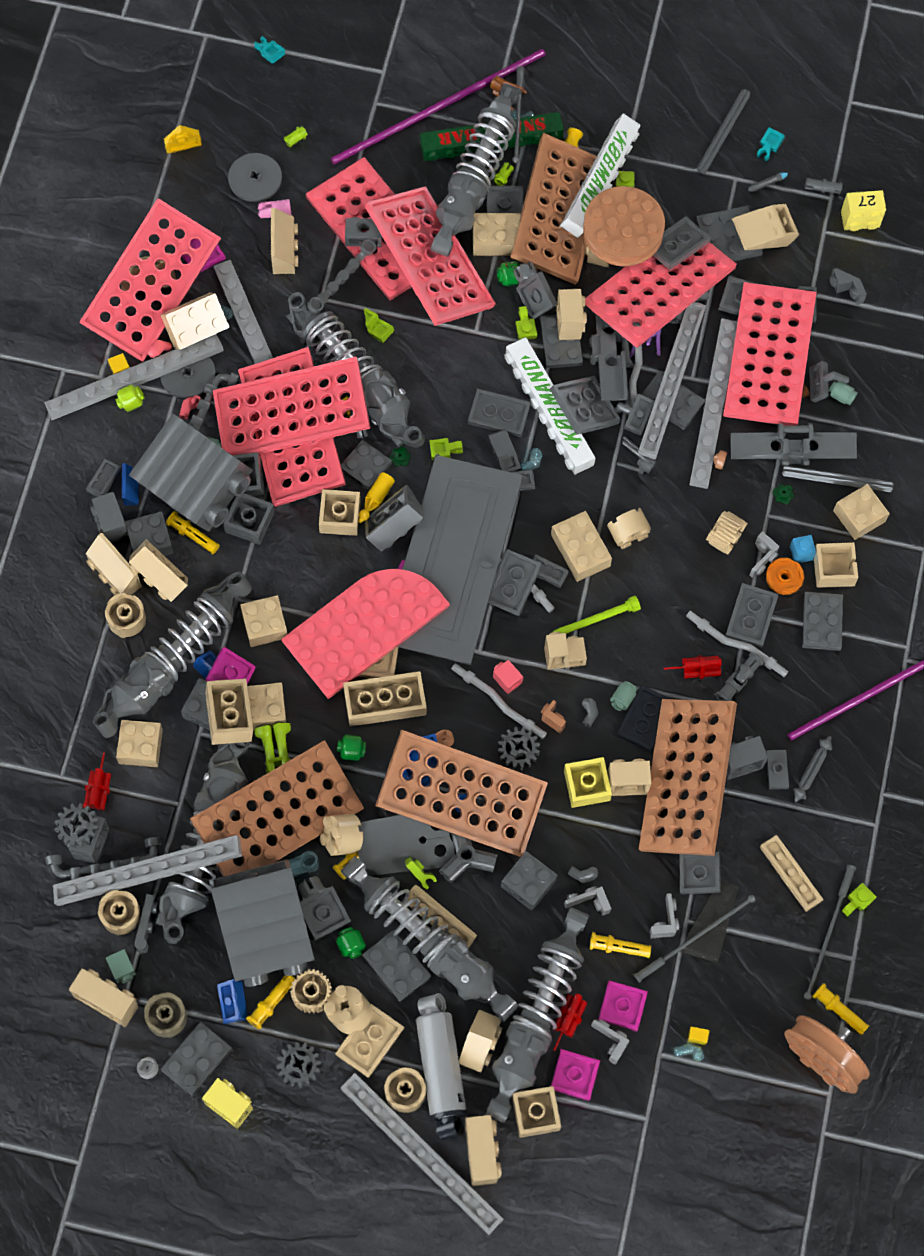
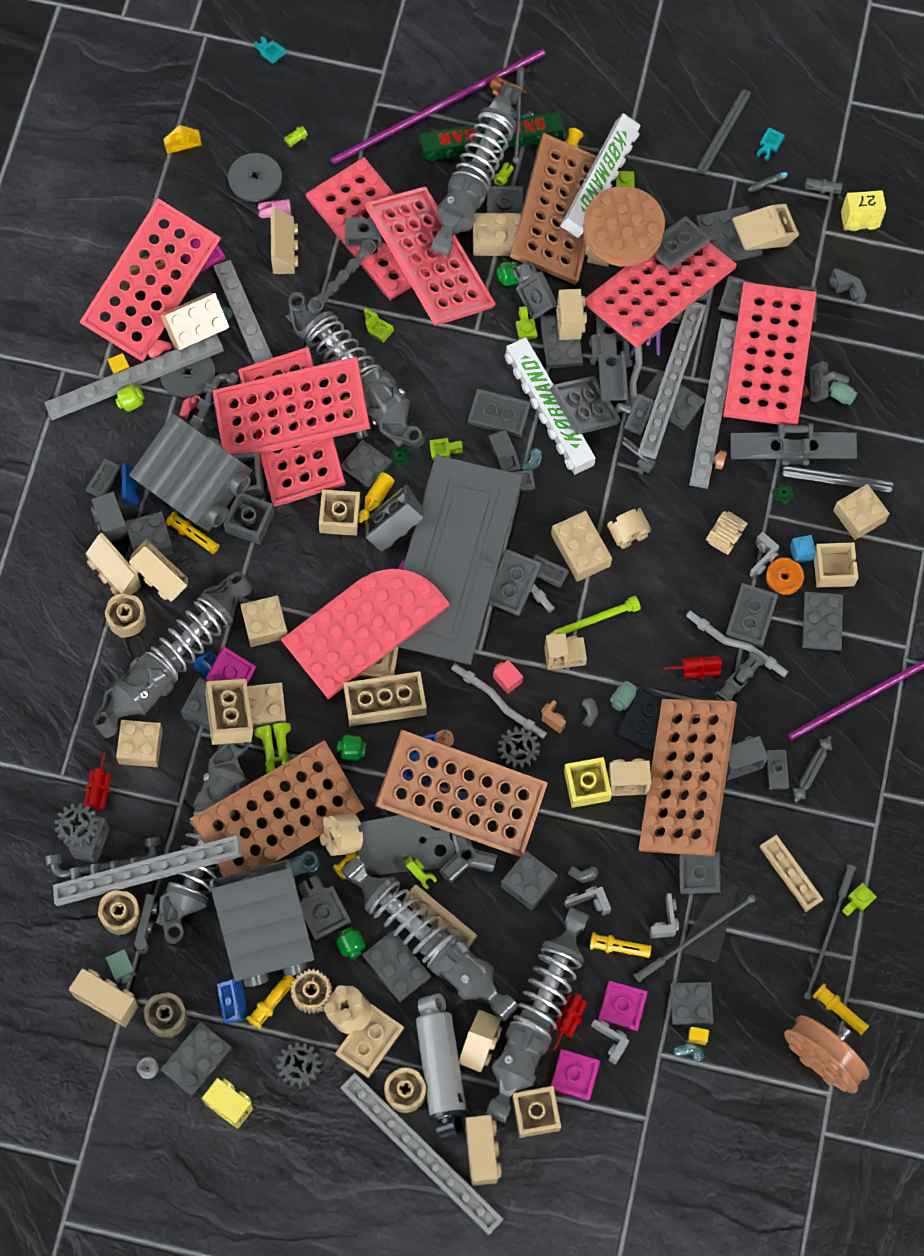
none -> dark grey plate [670,982,713,1025]

